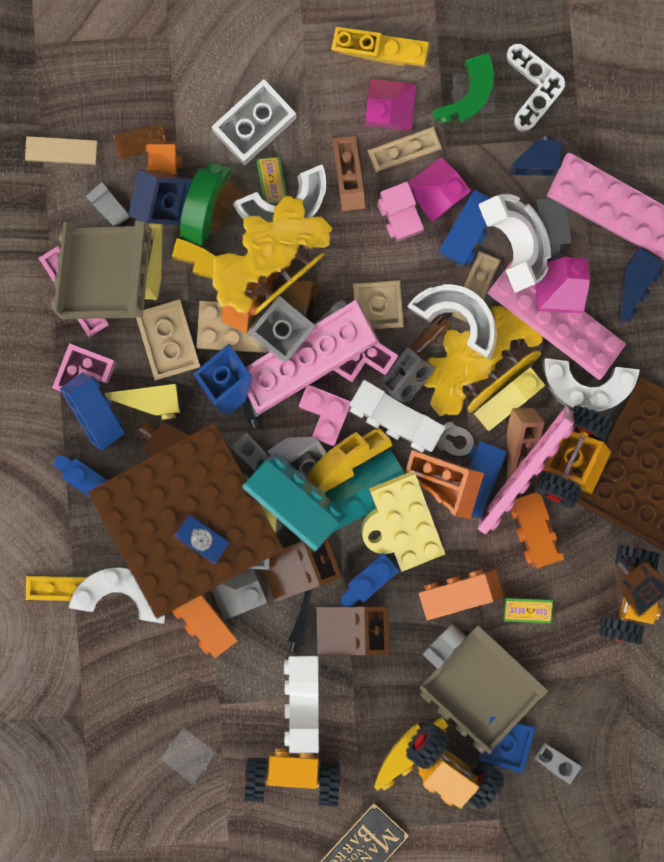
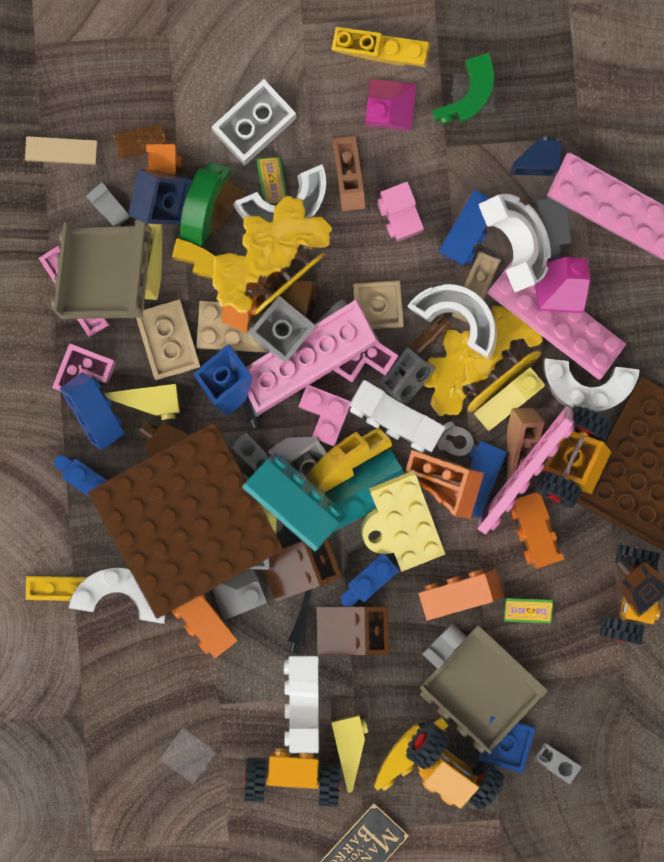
blue slope [175,515,230,563] -> none
tan tile [368,126,442,173] -> none
dark pink slope [408,157,471,223] -> none
white beam [506,44,565,132] -> none
dark blue slope [619,248,664,324] -> none
none -> light yellow slope [331,714,368,793]

